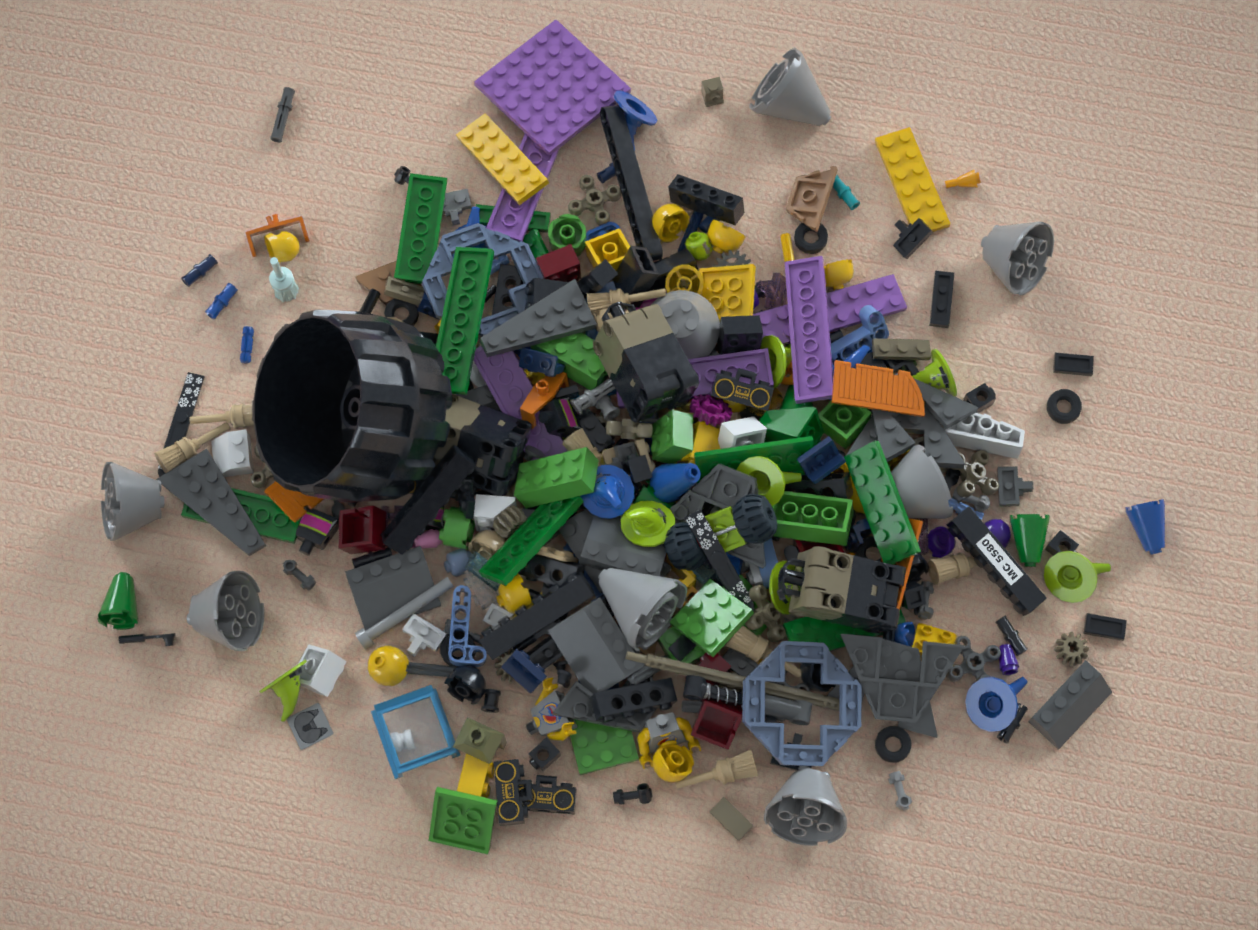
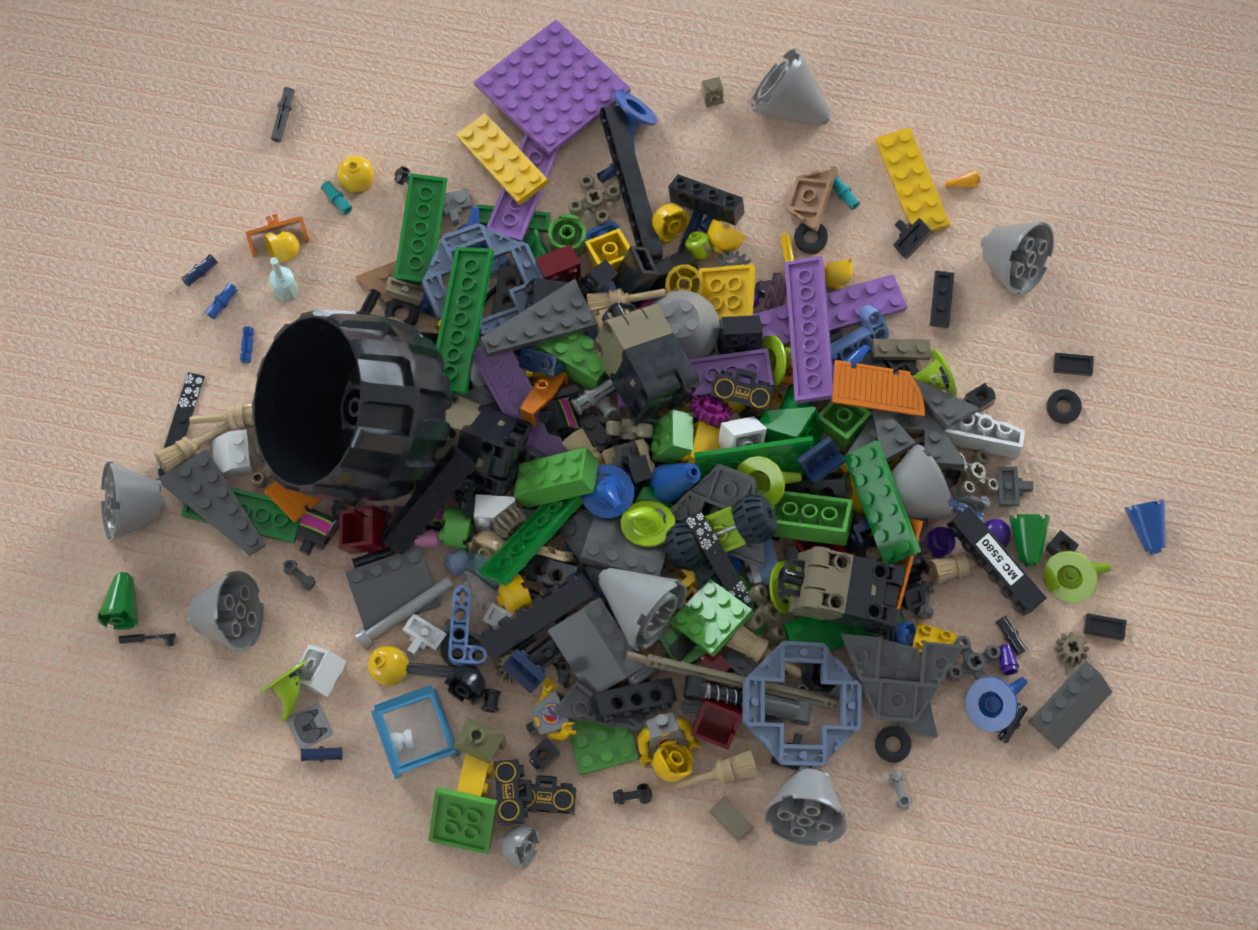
none -> dark blue pin [301,746,342,762]
none -> teal pin [321,181,353,215]
none -> yellow cylinder [337,155,375,194]
none -> light grey cylinder [501,826,540,869]

